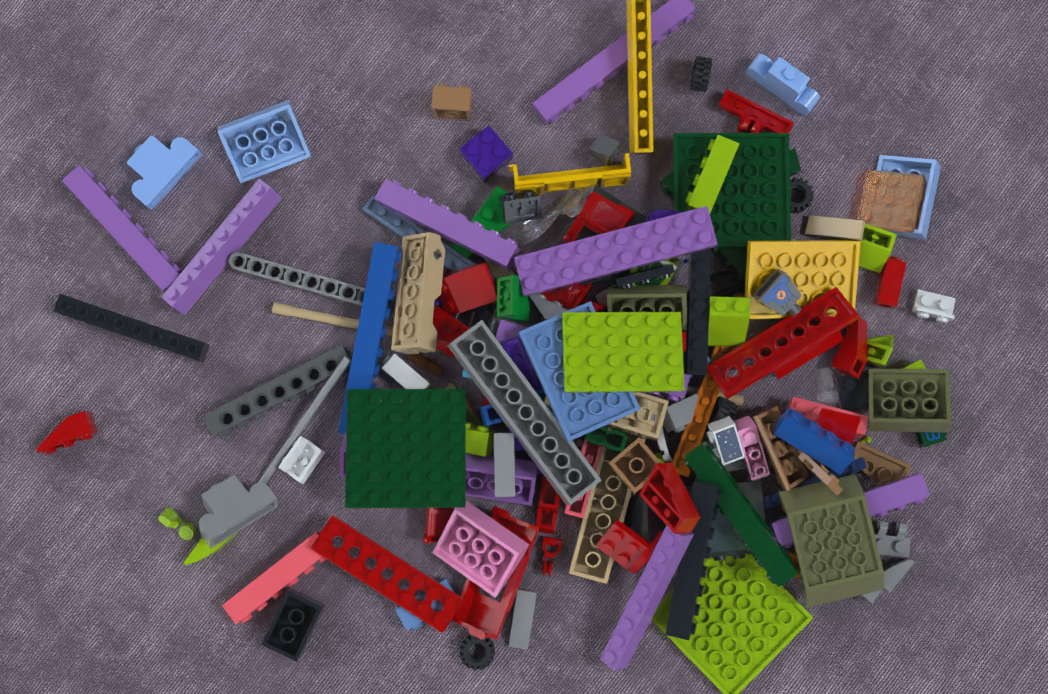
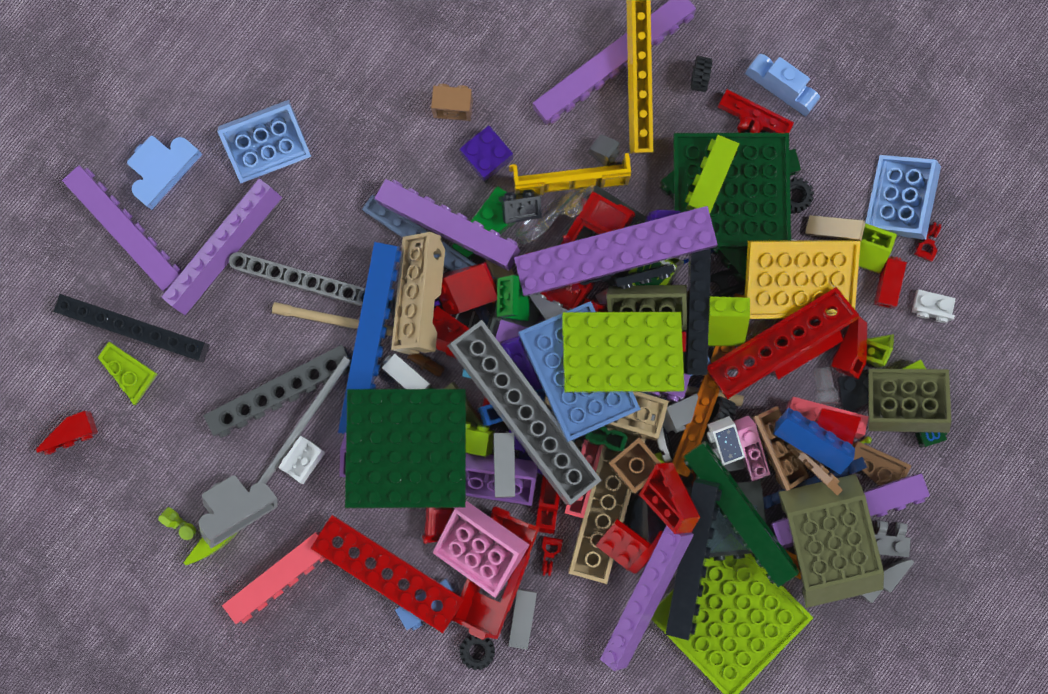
black brick [261,589,326,662] -> none
torso [752,269,801,316] -> none
clear orange plate [856,170,925,233] -> none
none -> lime wing [98,342,158,406]
none -> red piece [914,222,941,262]

